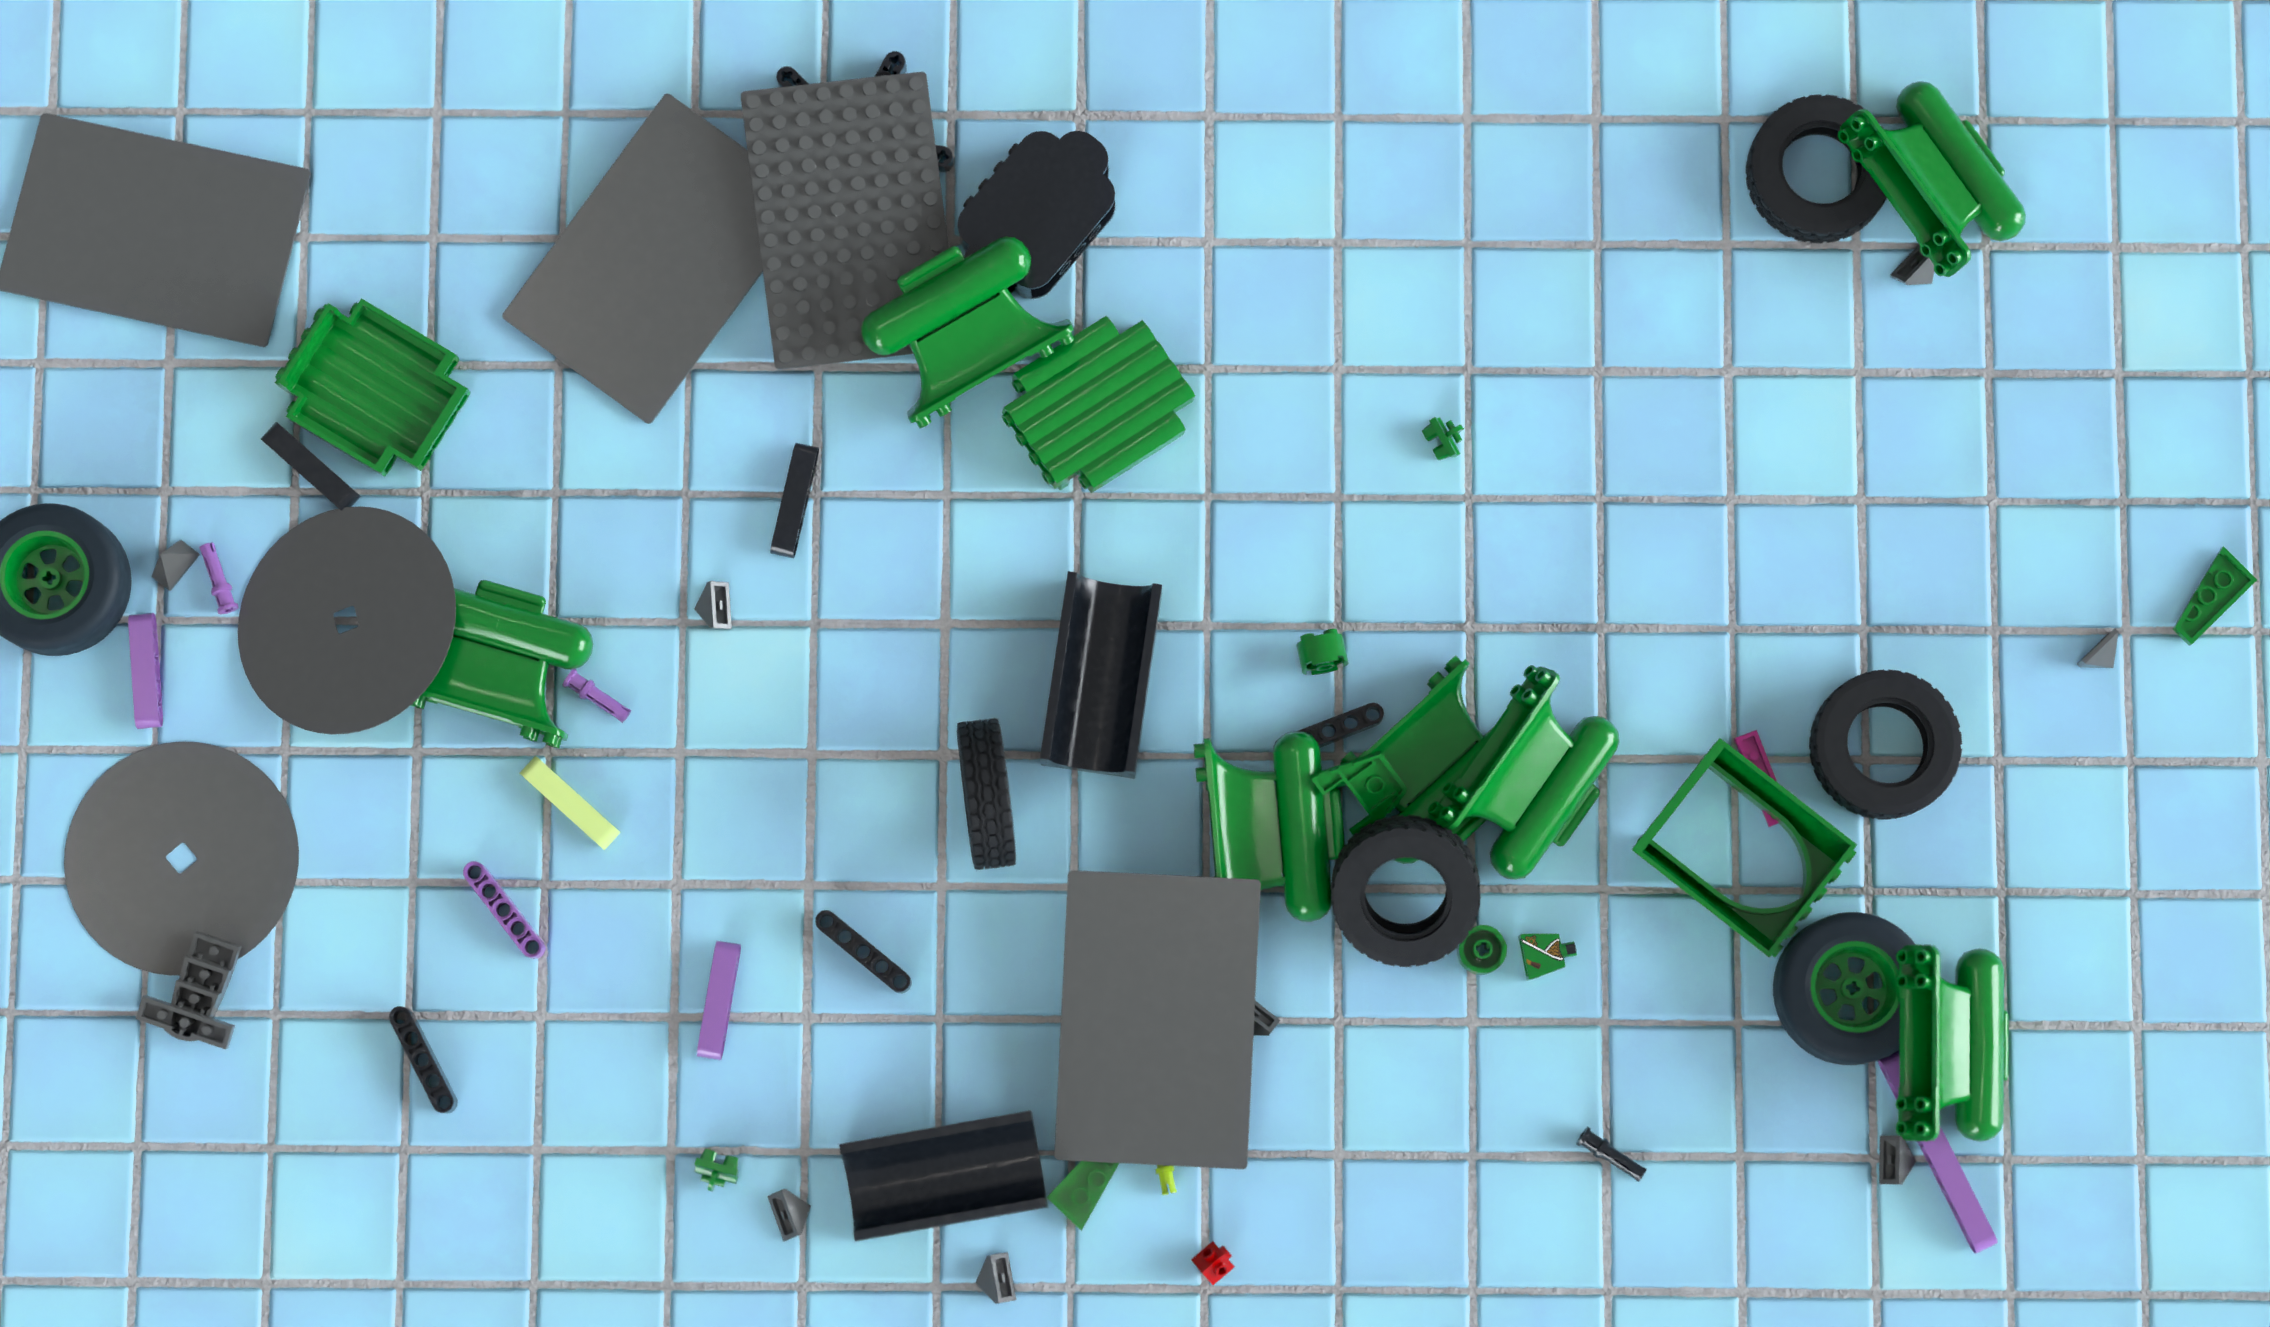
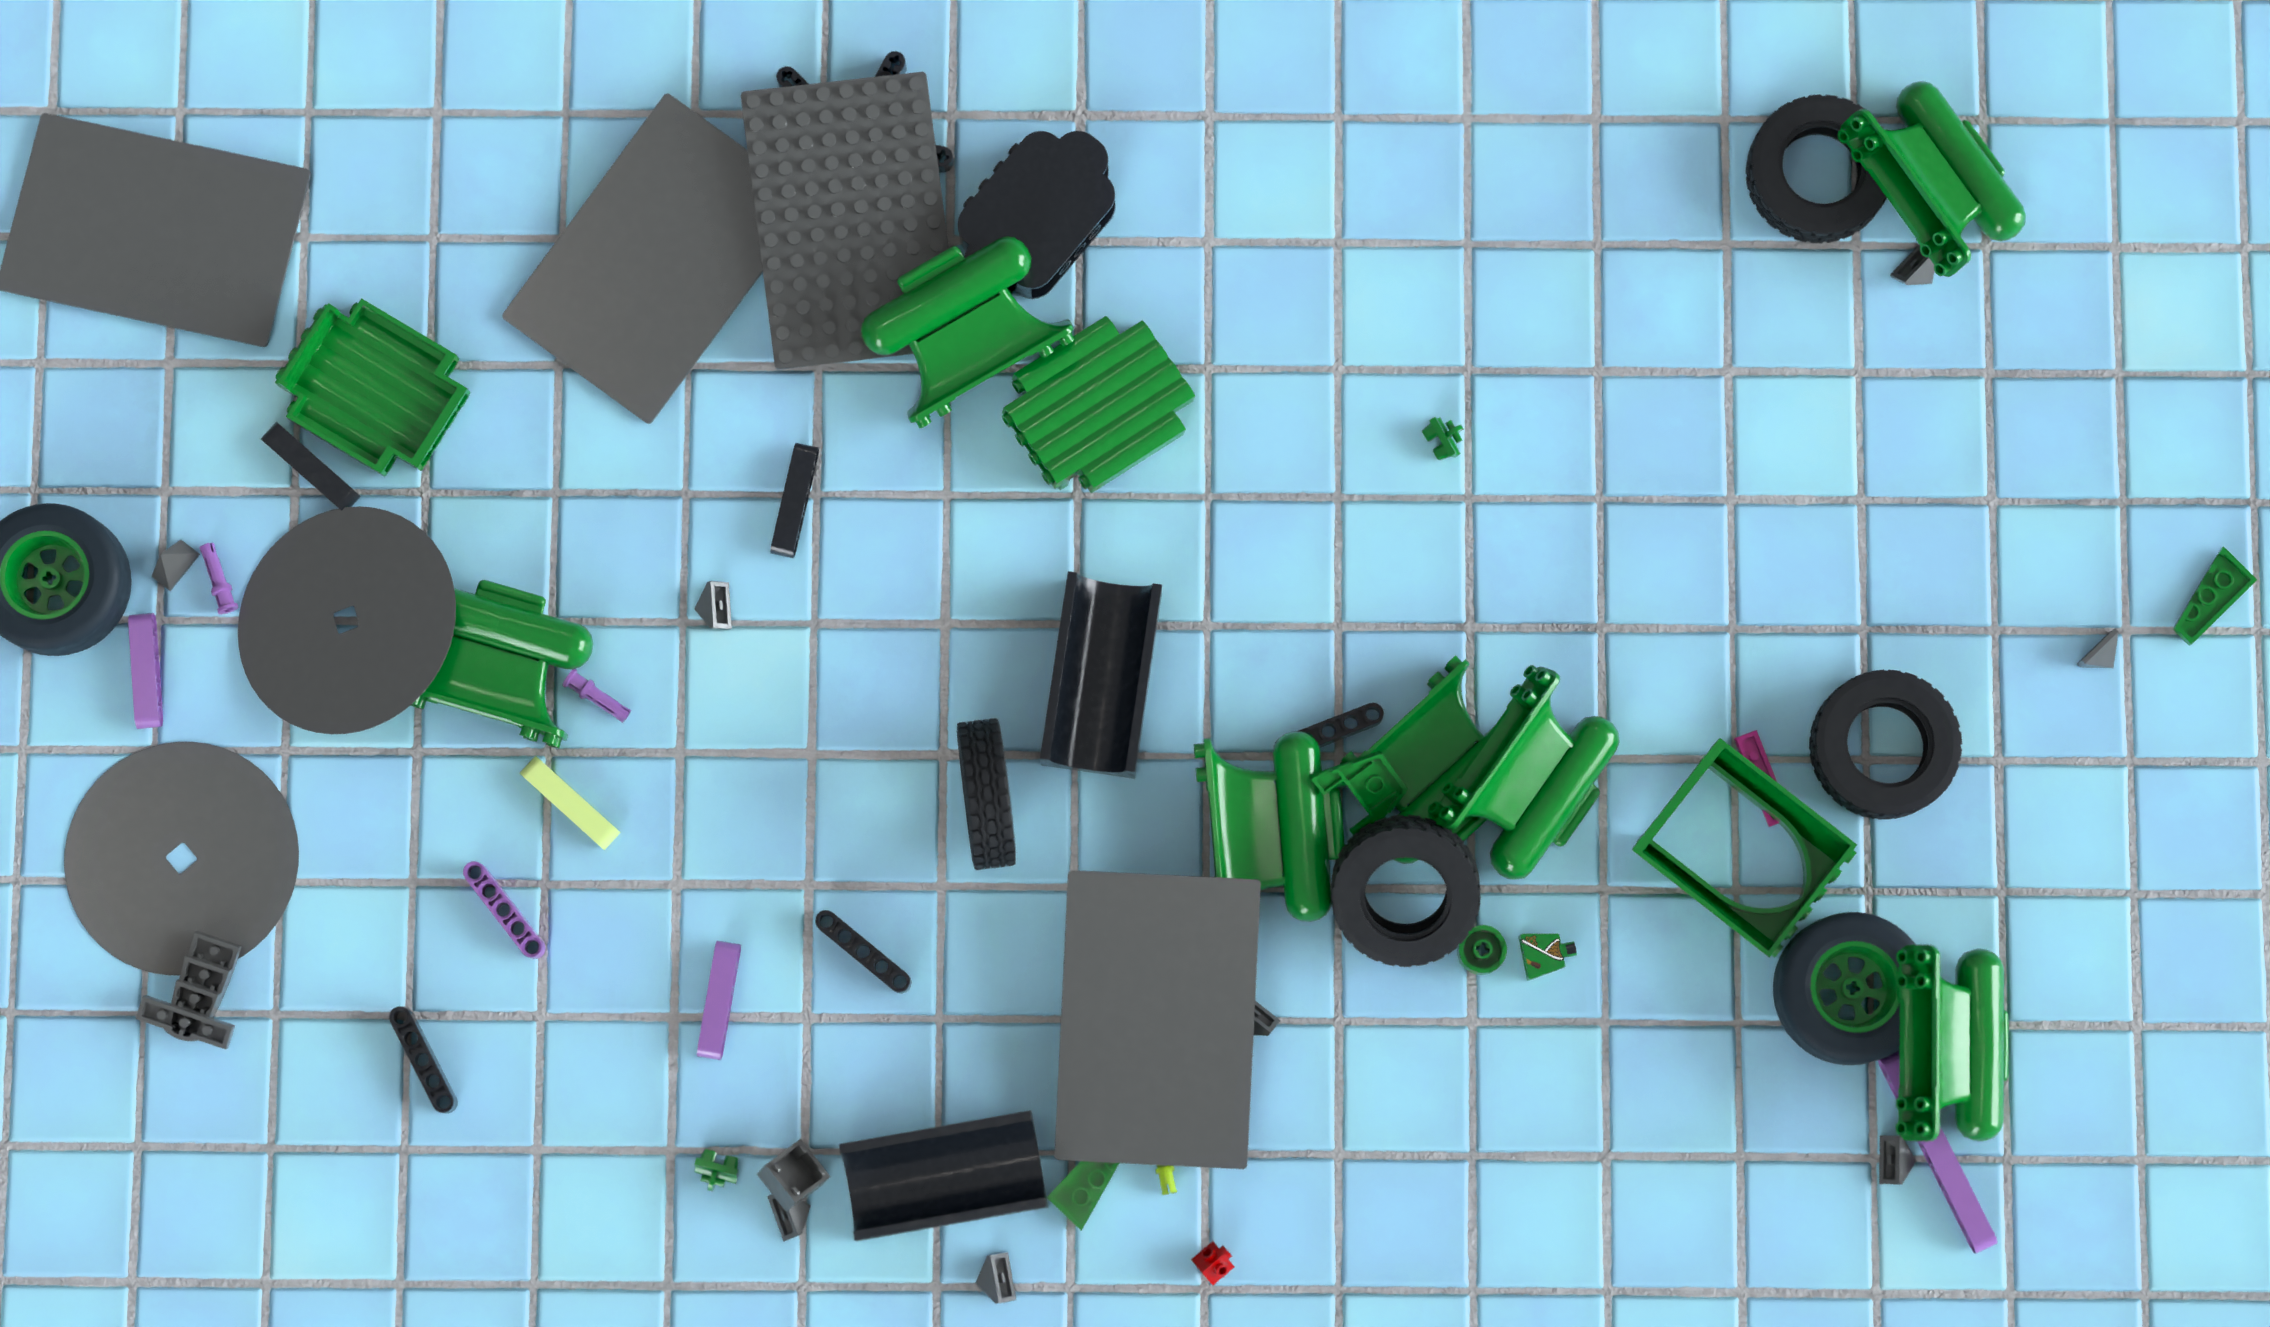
green brick [1296,629,1348,675] -> none
black pin [1576,1126,1646,1182] -> none
none -> dark grey container [757,1139,831,1212]

